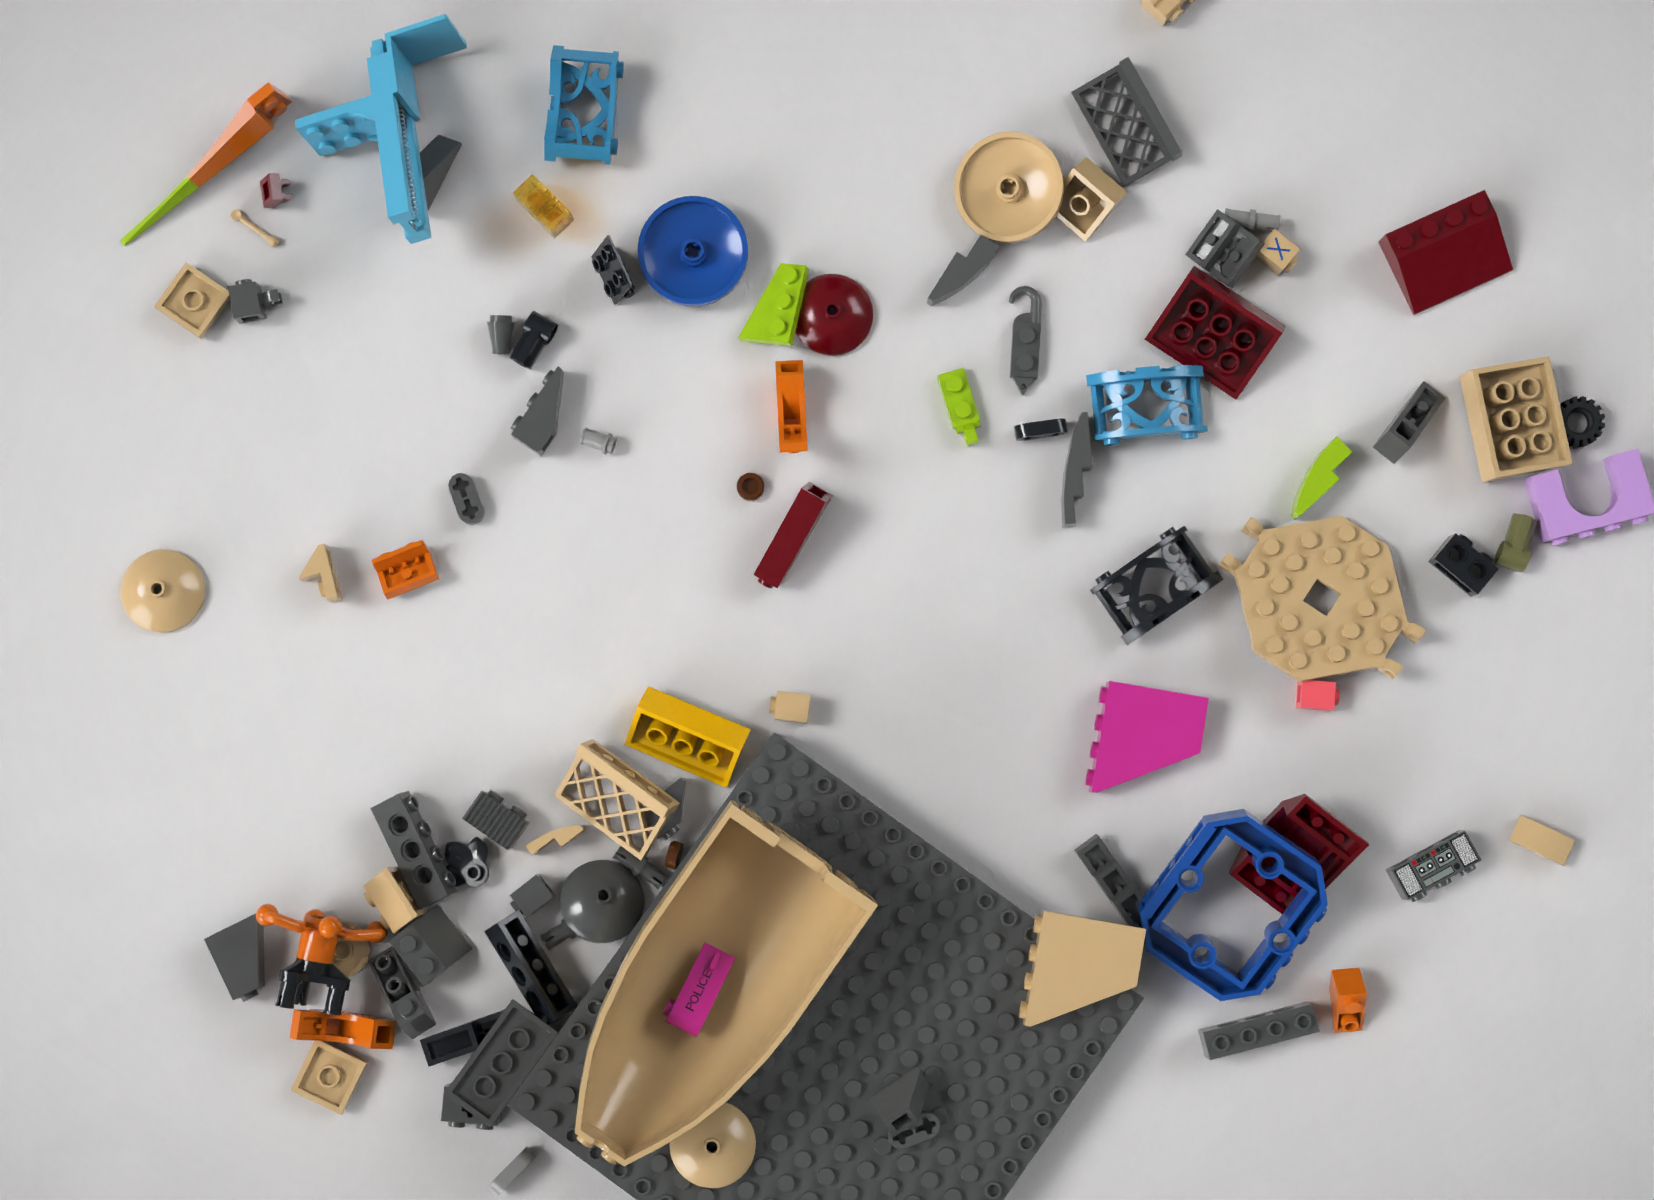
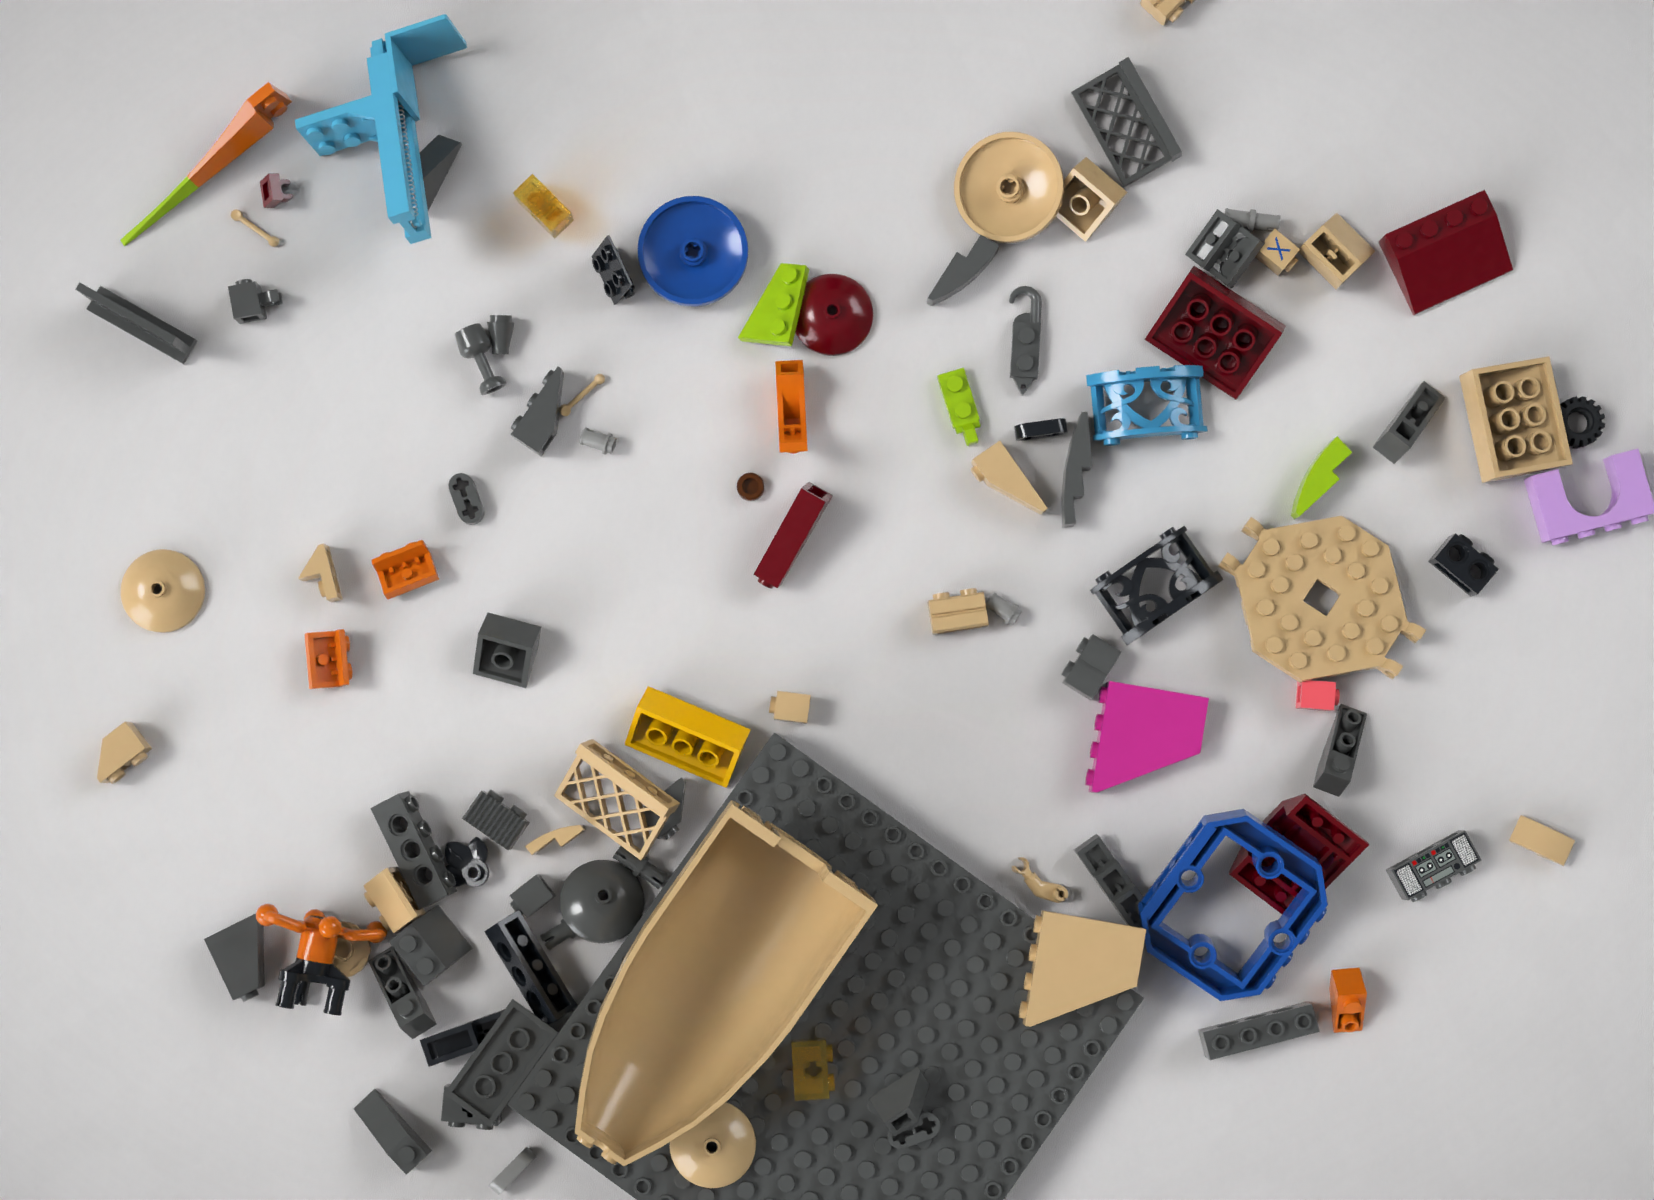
tan plate [154,262,230,339] -> none
orange arch [289,1009,397,1049] -> none
tan plate [291,1040,368,1115] -> none
black piece [509,311,558,370] -> none
dark azure fence [544,45,624,165] -> none
dark pink door [662,943,735,1037] -> none
reddish brown tile [665,841,684,870] -> none
olive piece [1495,513,1537,573] -> none
none -> dark grey fence [75,282,197,364]
none -> tan slope [97,721,152,784]
none -> orange bracket [304,629,352,689]
none -> dark grey slope [354,1089,432,1175]
none -> dark grey piece [455,323,507,395]
none -> dark grey slope [473,612,541,688]
none -> tan hinge [559,374,605,416]
none -> clear yellow brick [791,1038,835,1101]
none -> tan brick [927,588,989,635]
none -> tan slope [971,441,1048,515]
none -> light grey pin [986,593,1022,625]
none -> tan arm [1012,857,1068,903]
none -> dark grey brick [1061,634,1121,700]
none -> tan slope [1299,213,1375,289]
none -> dark grey slope [1313,704,1367,797]

